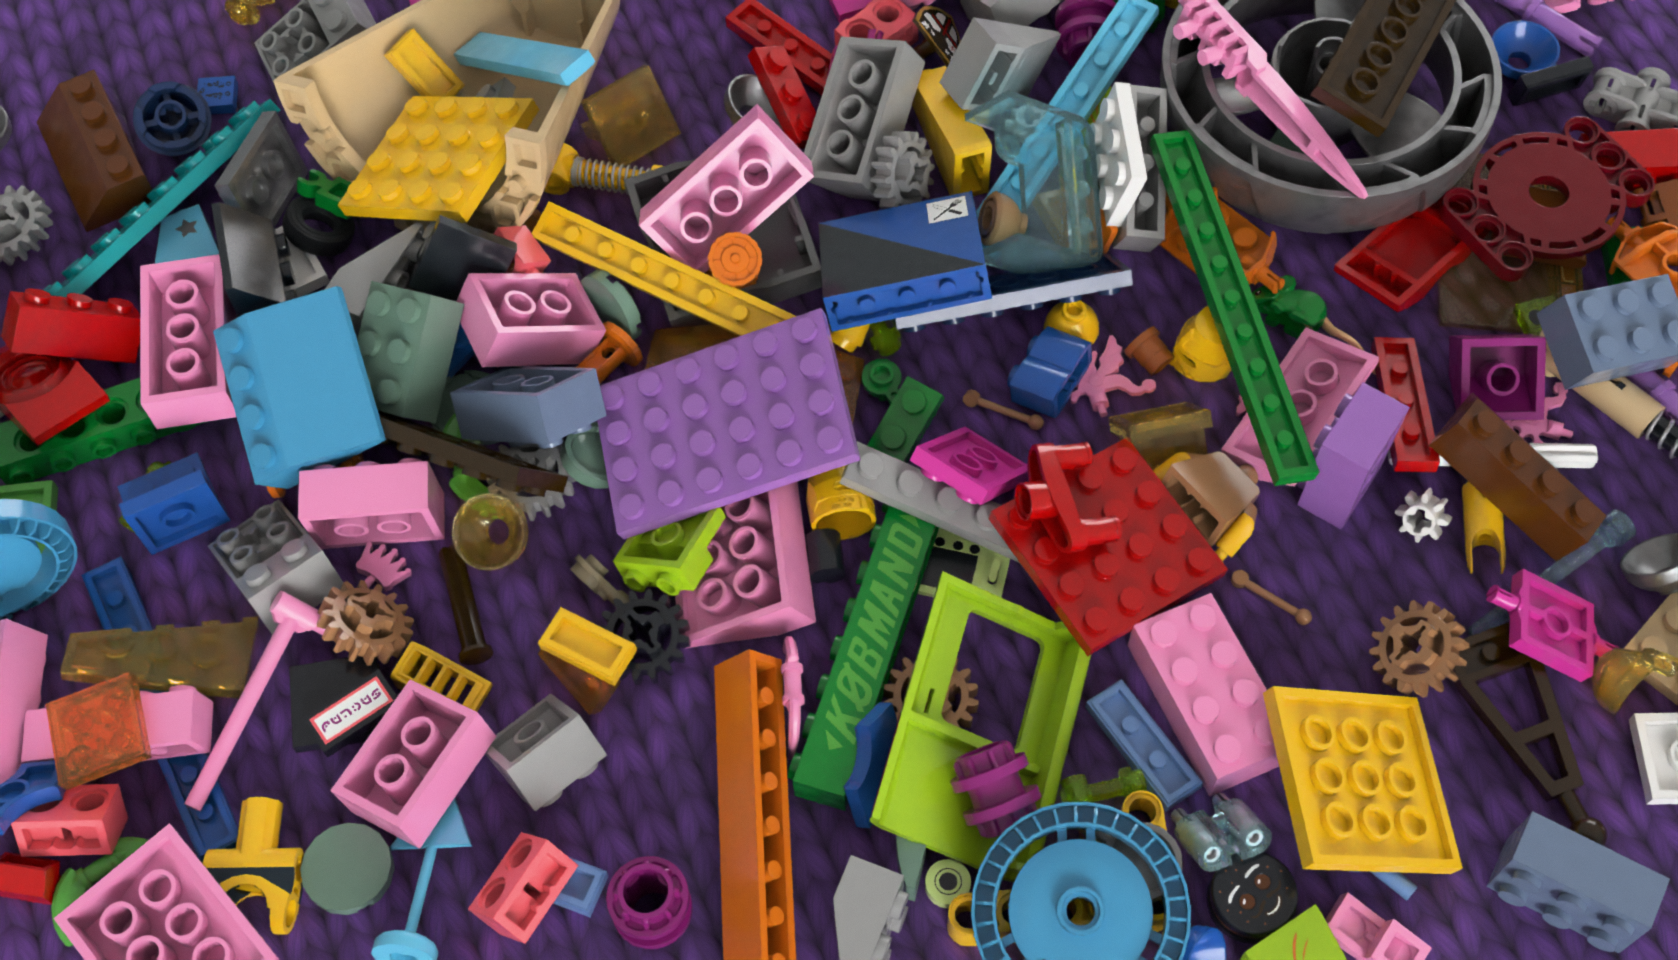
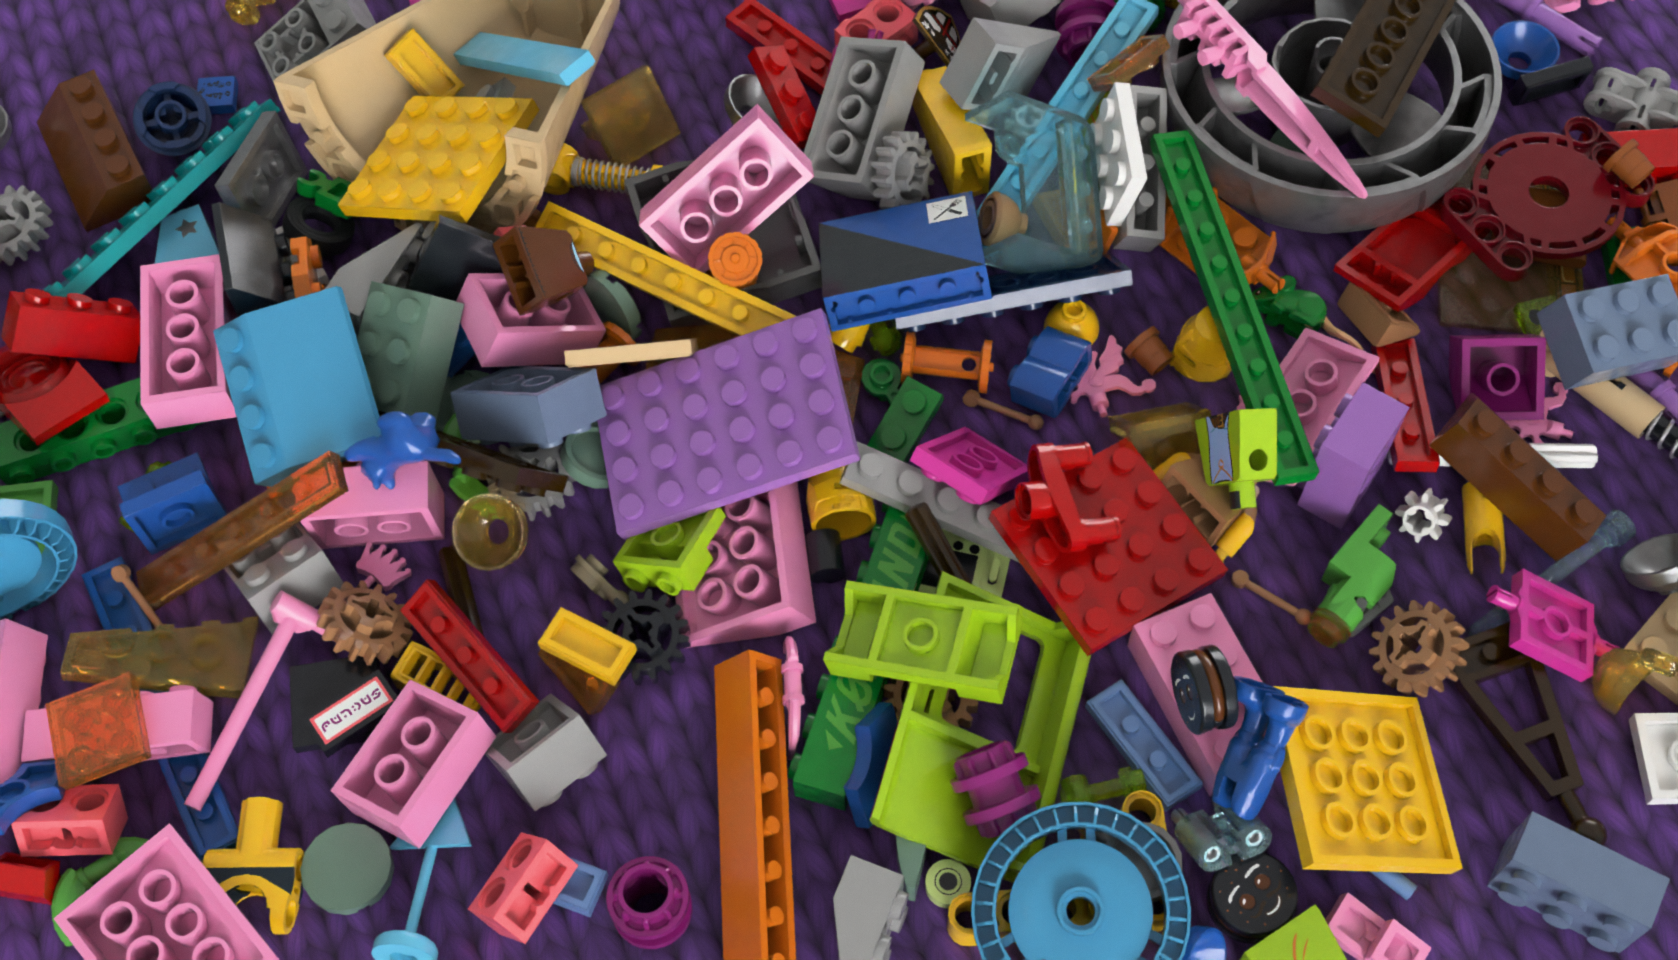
none -> medium nougat hinge [111,564,172,640]
none -> clear orange tile [136,450,349,611]
none -> orange plate [290,236,326,298]
none -> blue animal [344,411,461,490]
none -> red tile [400,579,540,733]
none -> reddish brown torso [492,226,594,316]
none -> tan tile [564,338,698,368]
none -> lime piece [823,580,1023,704]
none -> orange hose [900,332,994,394]
none -> dark brown axle [905,502,972,584]
none -> clear orange plate [1087,34,1170,92]
none -> black head [1171,645,1239,735]
none -> lime torso [1195,408,1277,510]
none -> blue piece [1212,676,1309,820]
none -> bright green plate [1308,504,1396,648]
none -> medium nougat slope [1337,282,1421,347]
none -> dark orange piece [1602,138,1656,189]

